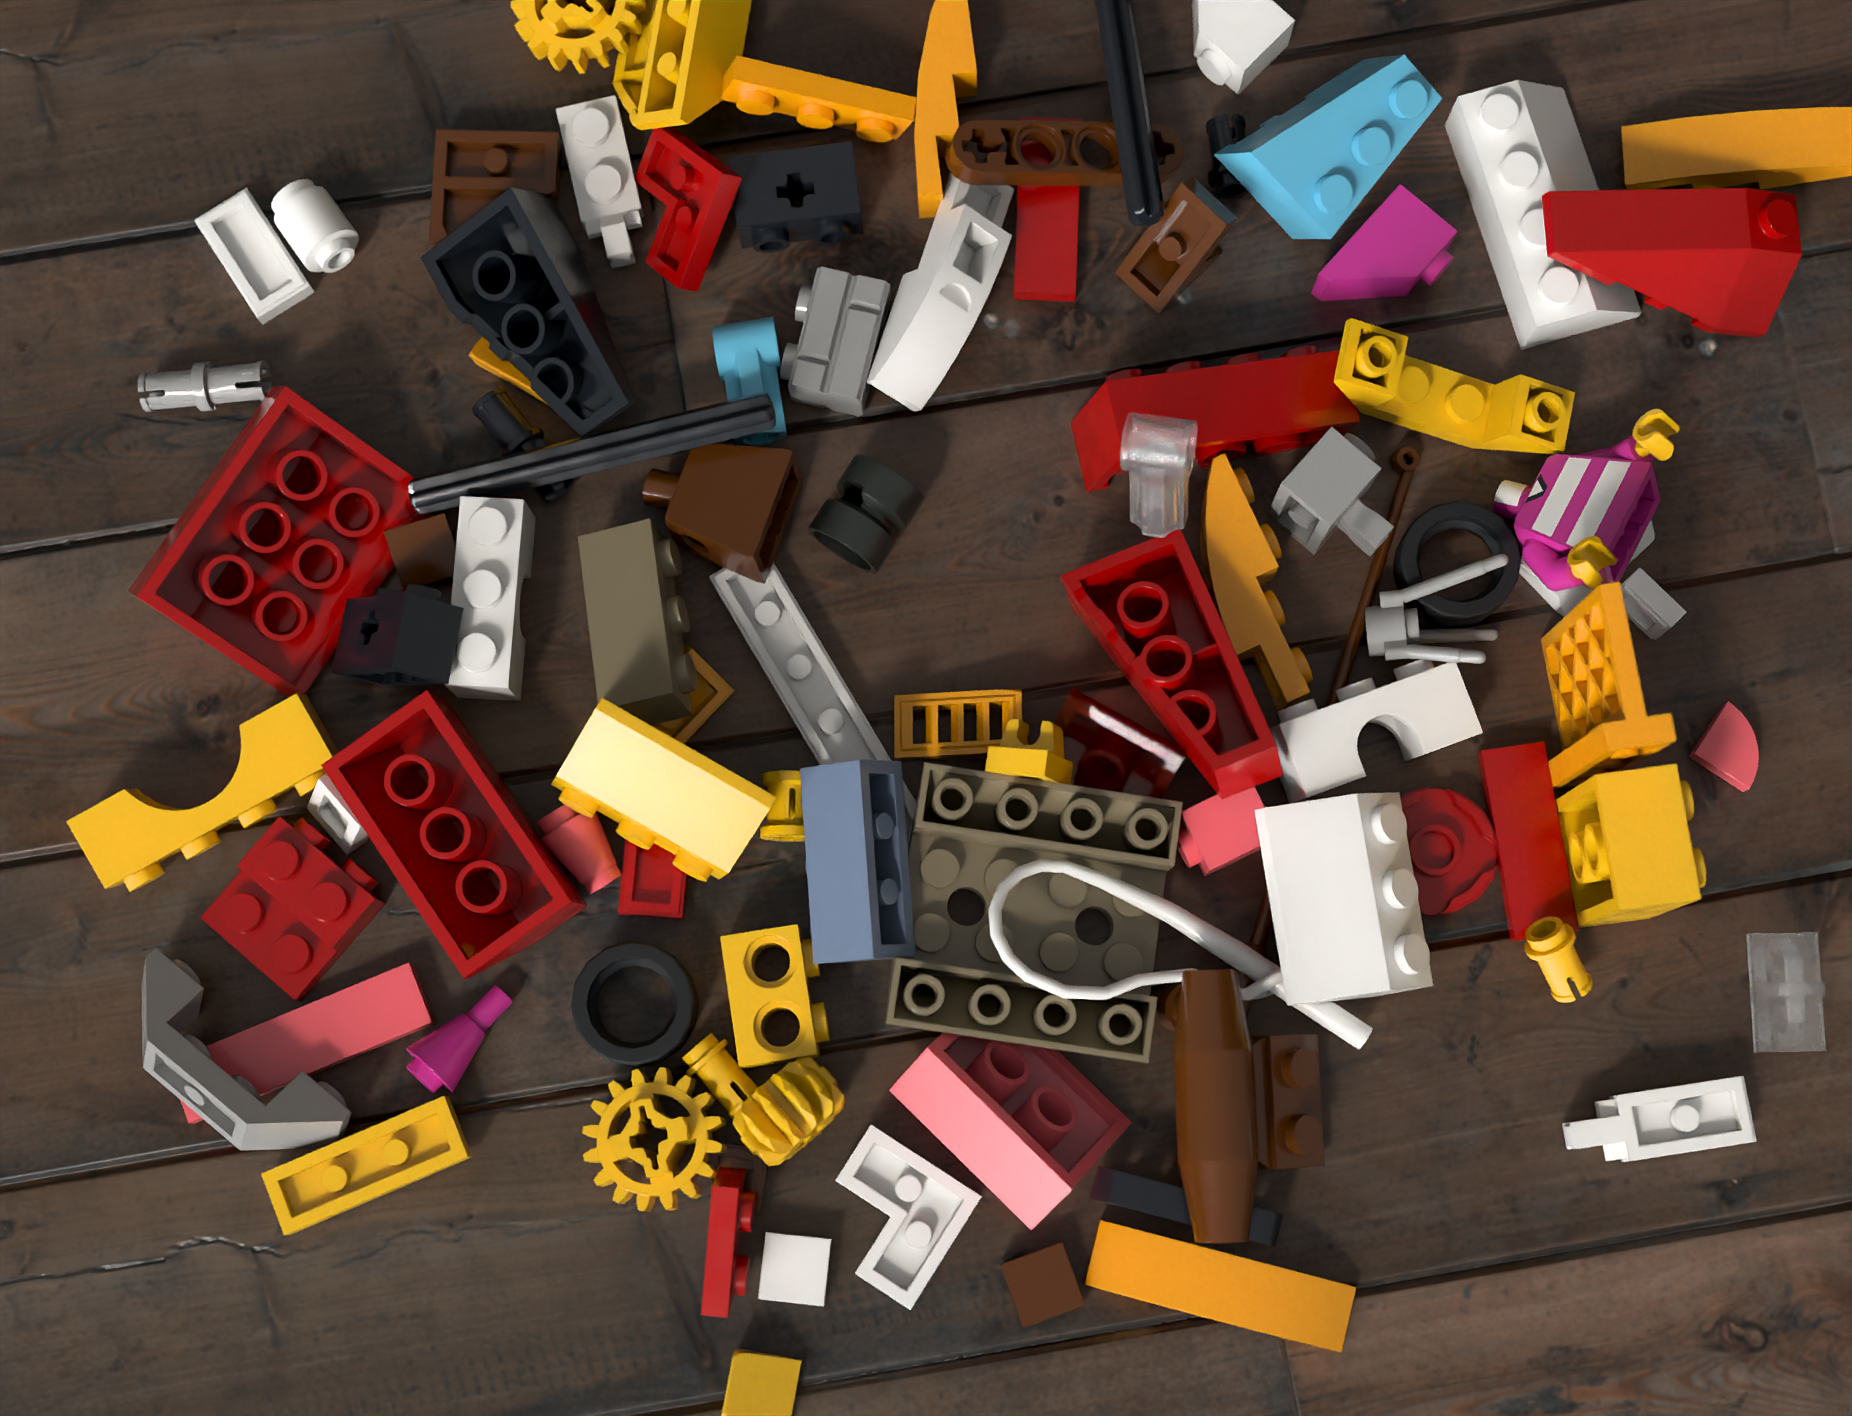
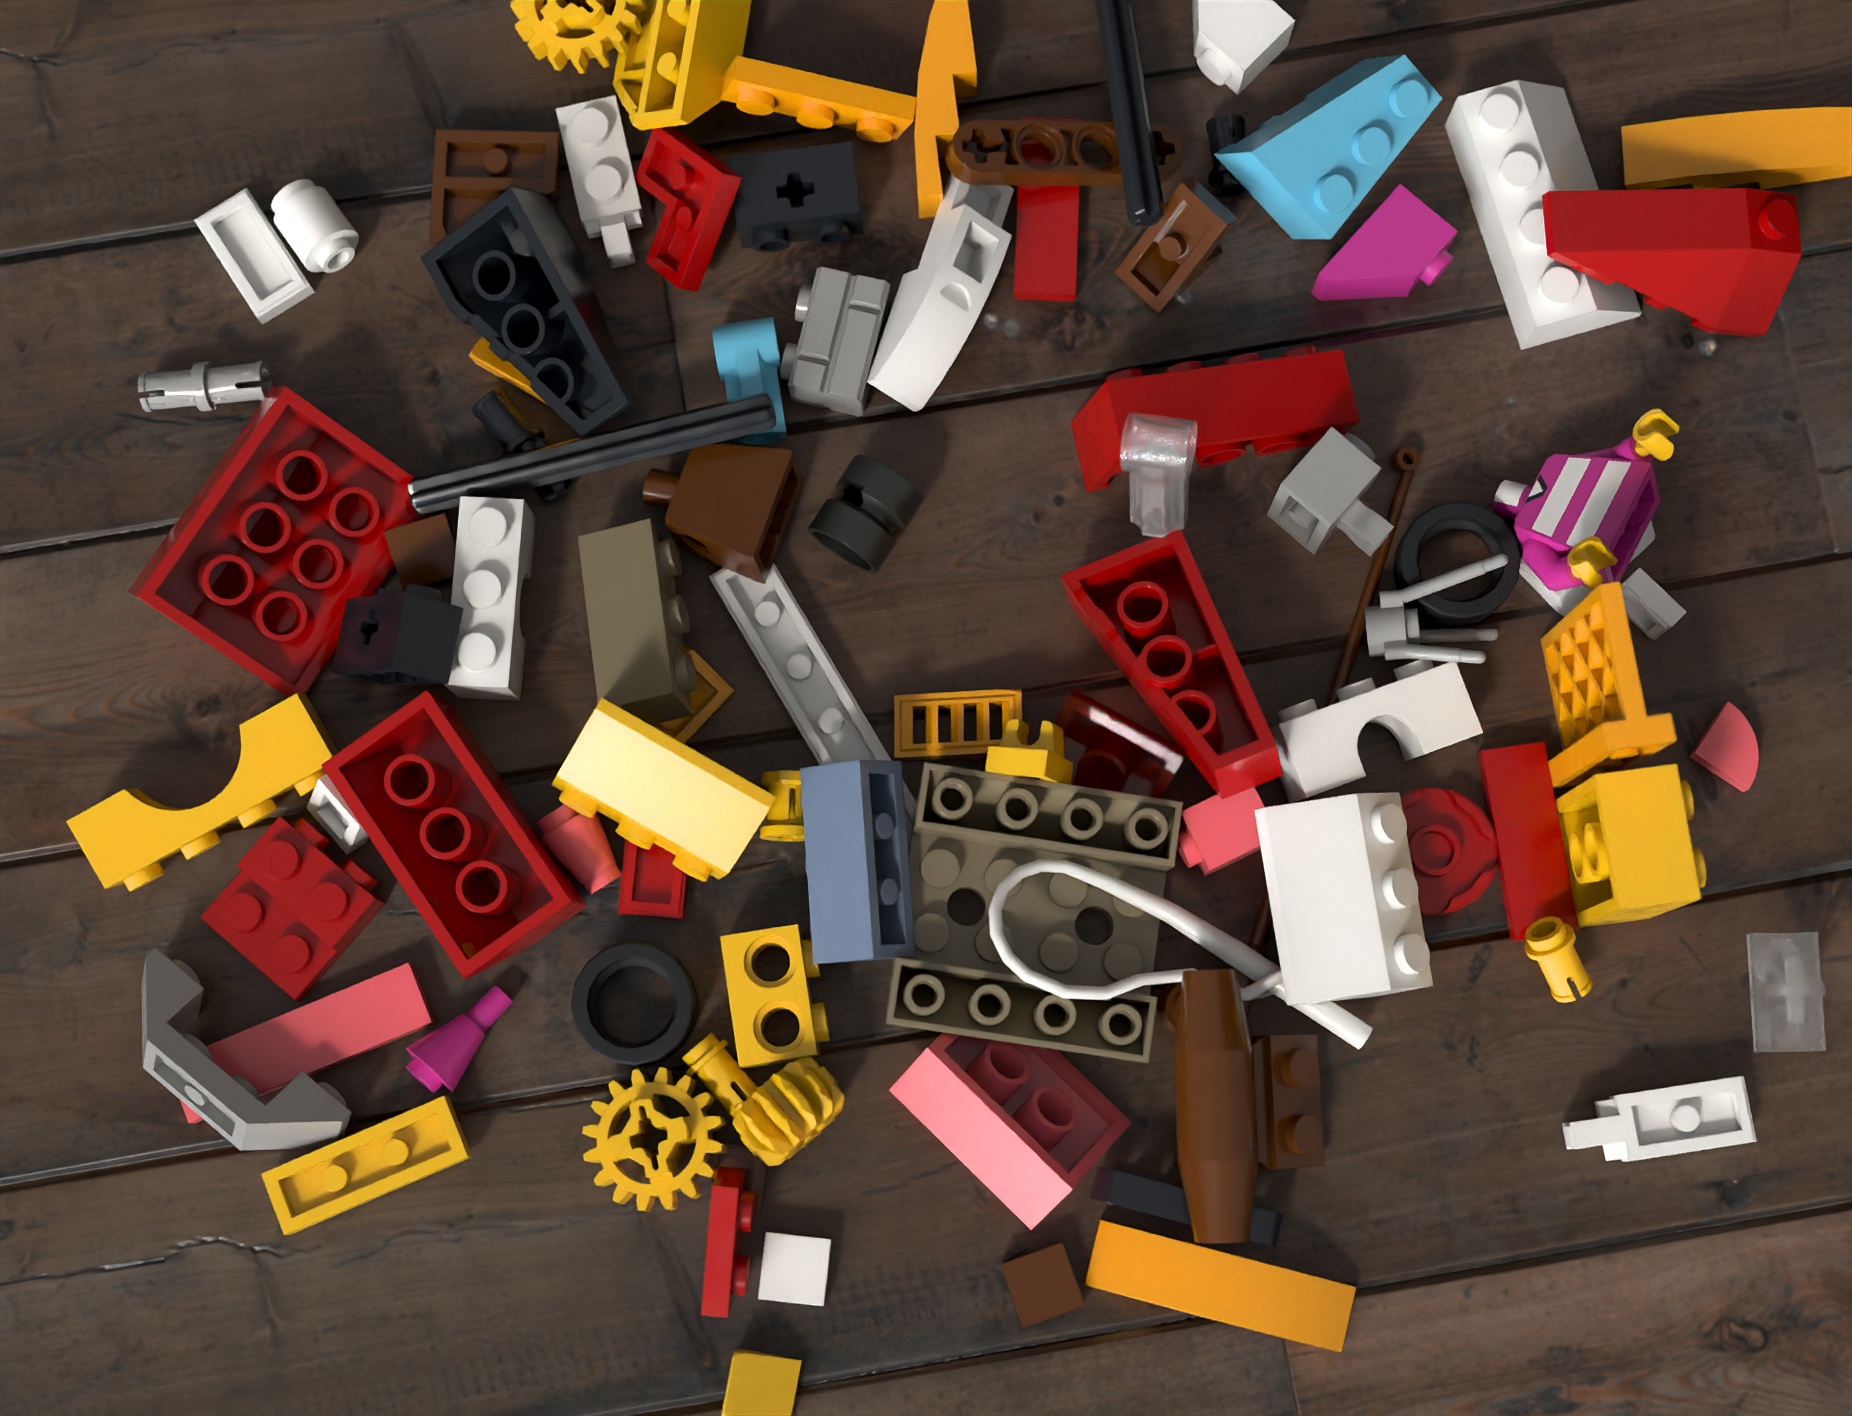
white plate [835,1125,982,1310] -> none
light orange slope [1200,453,1313,711] -> none
yellow slope [1333,318,1575,454] -> none

